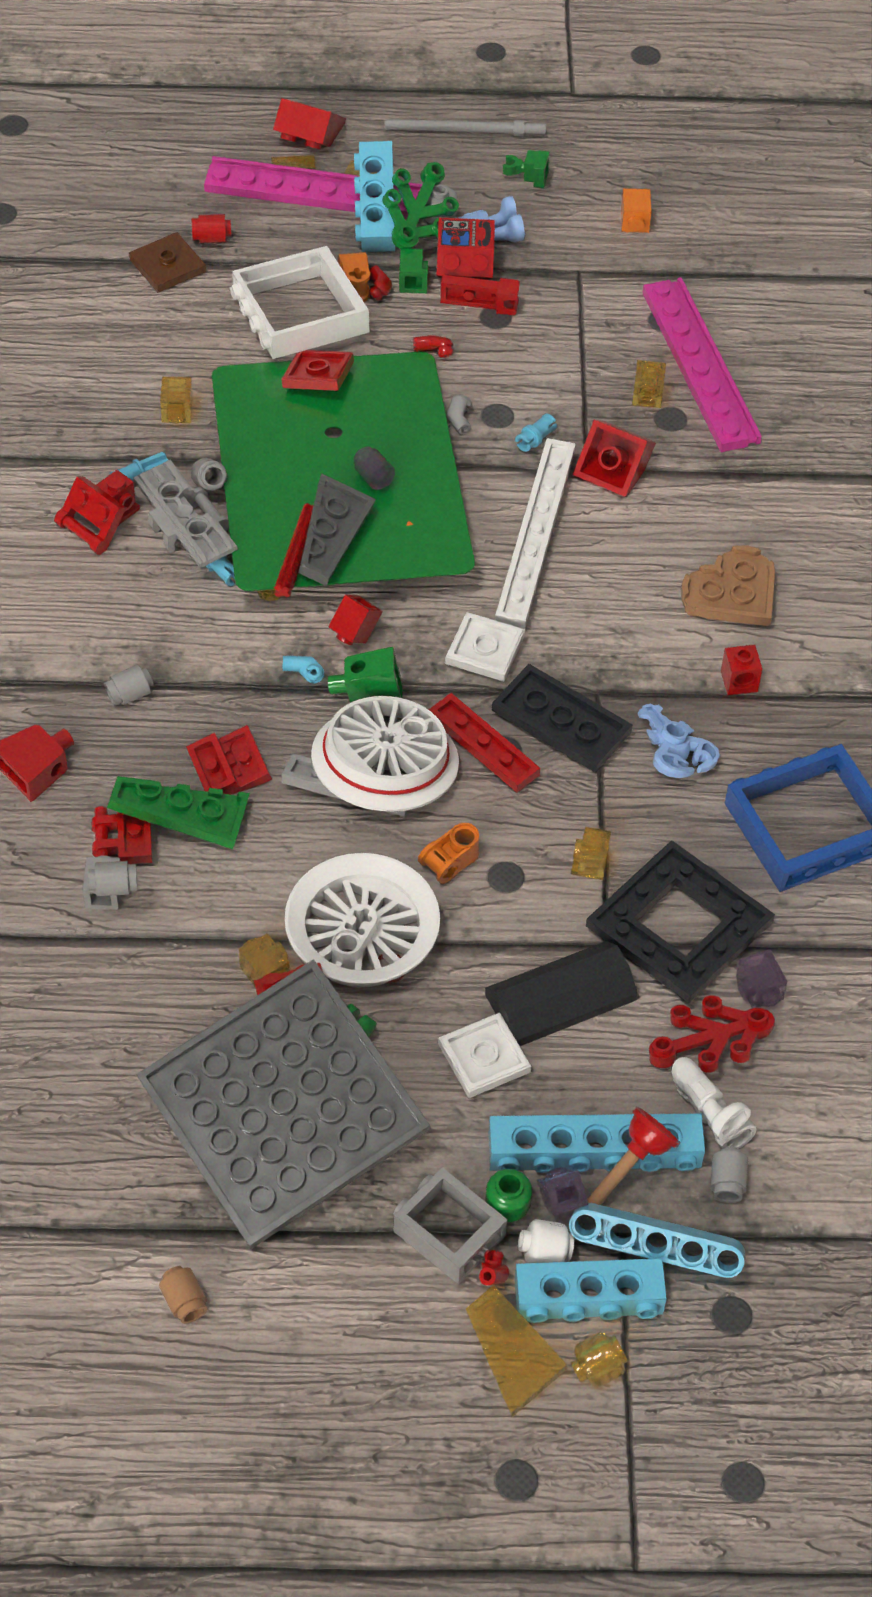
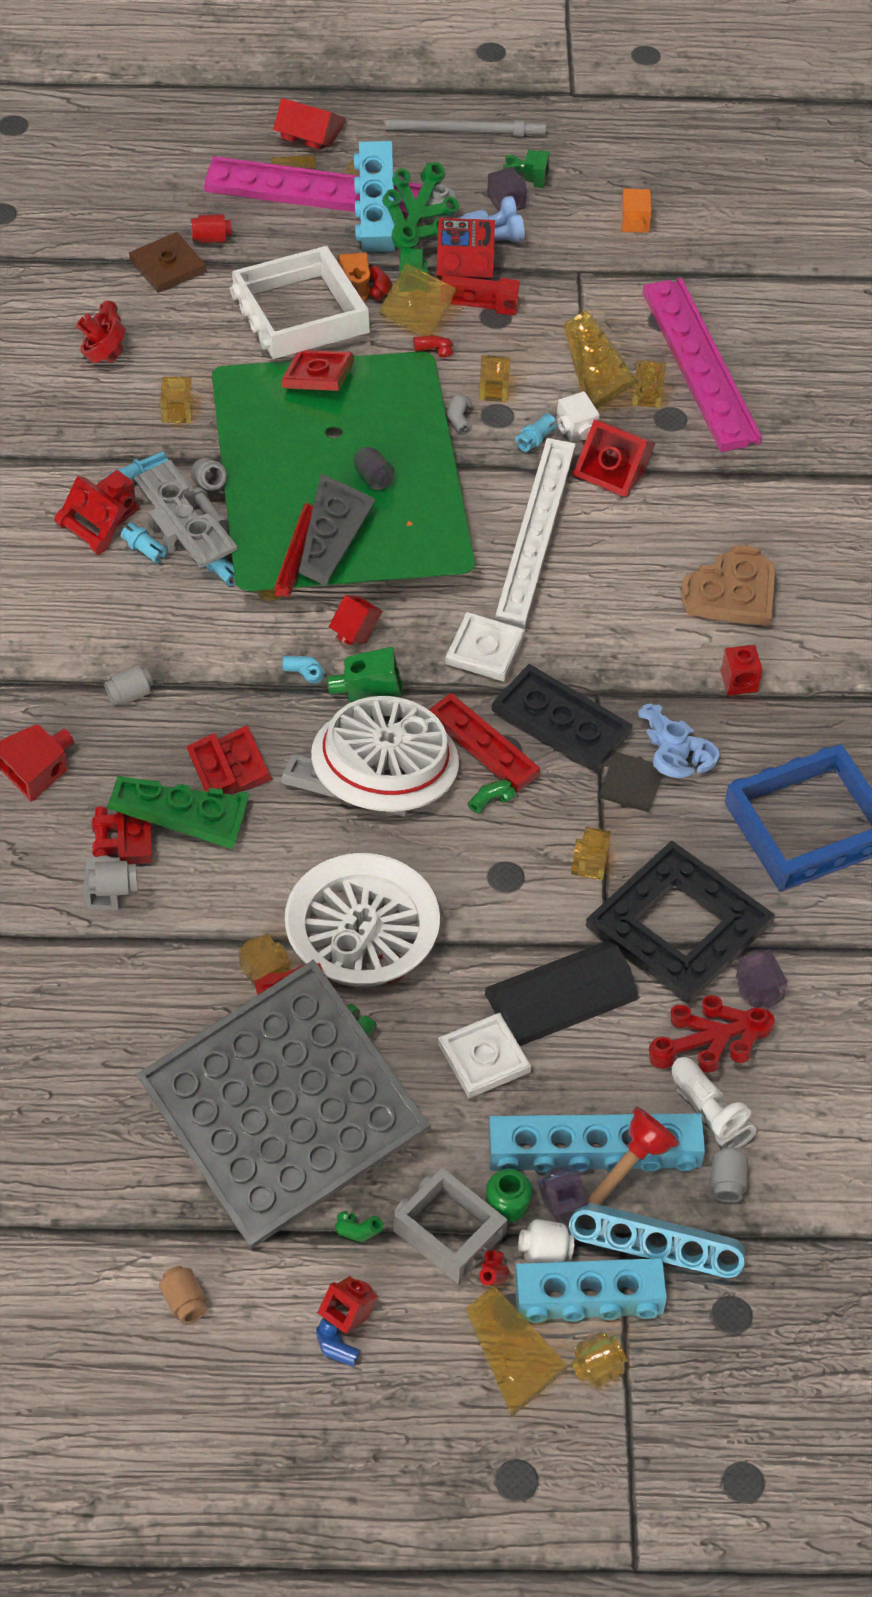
orange piece [418,823,479,884] -> none
none -> red pin [76,300,126,363]
none -> medium azure pin [121,522,168,564]
none -> blue arm [316,1318,360,1367]
none -> red brick [317,1276,379,1334]
none -> green arm [335,1211,384,1242]
none -> clear yellow plate [379,263,456,336]
none -> green arm [468,779,516,814]
none -> clear yellow brick [479,355,510,402]
none -> clear purple brick [487,167,527,212]
none -> white brick [556,392,600,443]
none -> clear yellow wing [563,310,638,409]
none -> clear smoke piece [598,751,663,812]

